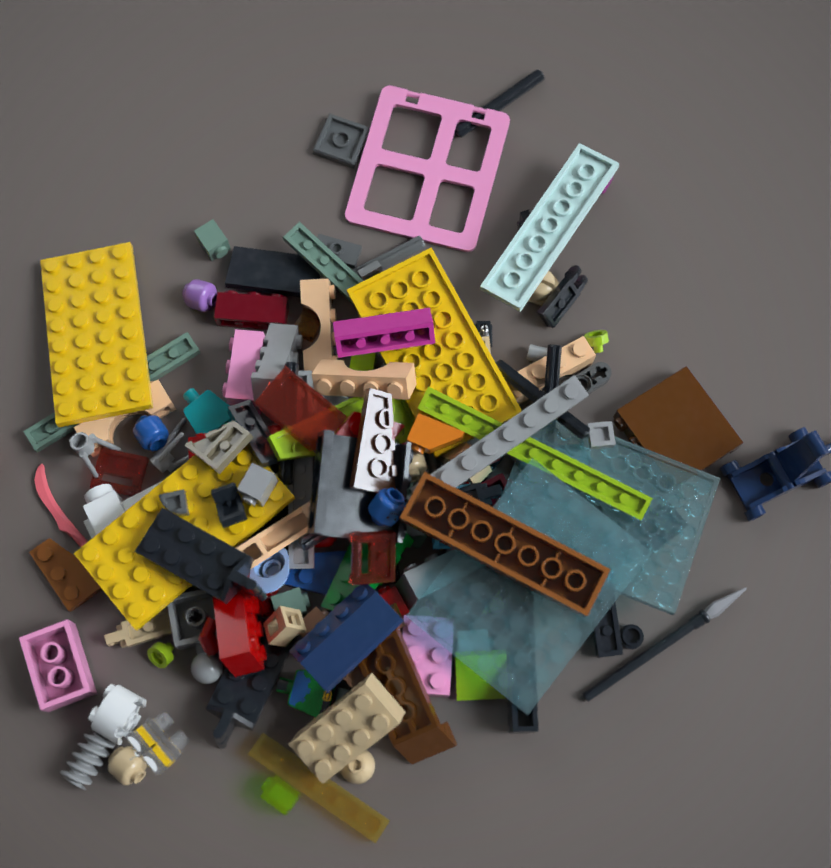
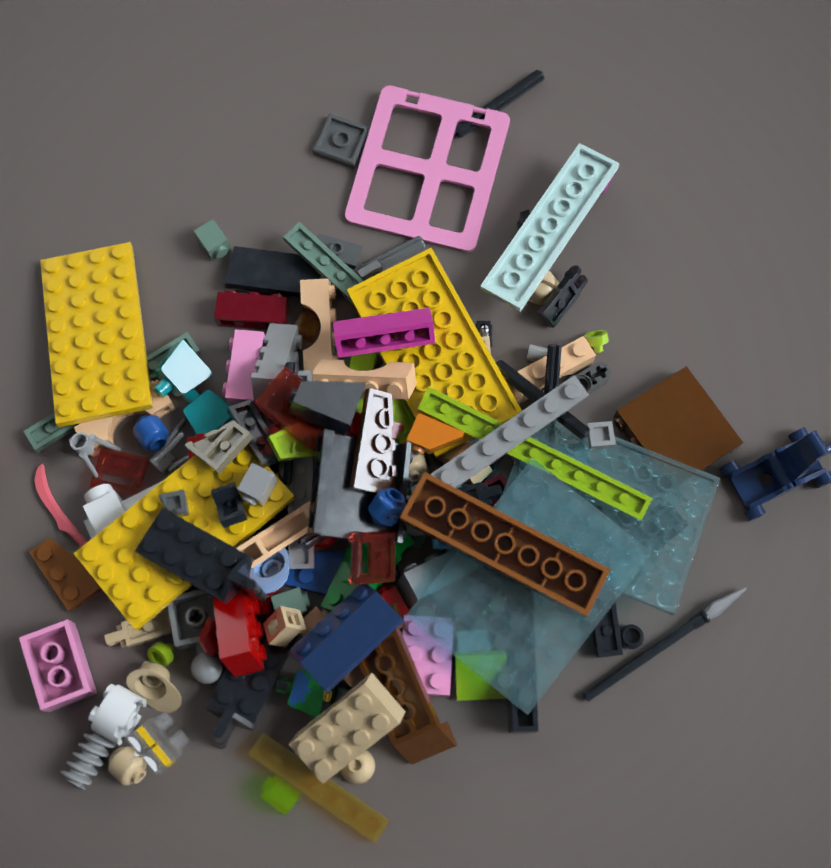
medium lavender head [182,279,217,312] -> none
none -> tan piece [126,661,182,713]
none -> torso [153,340,213,398]
none -> black slope [287,381,366,436]

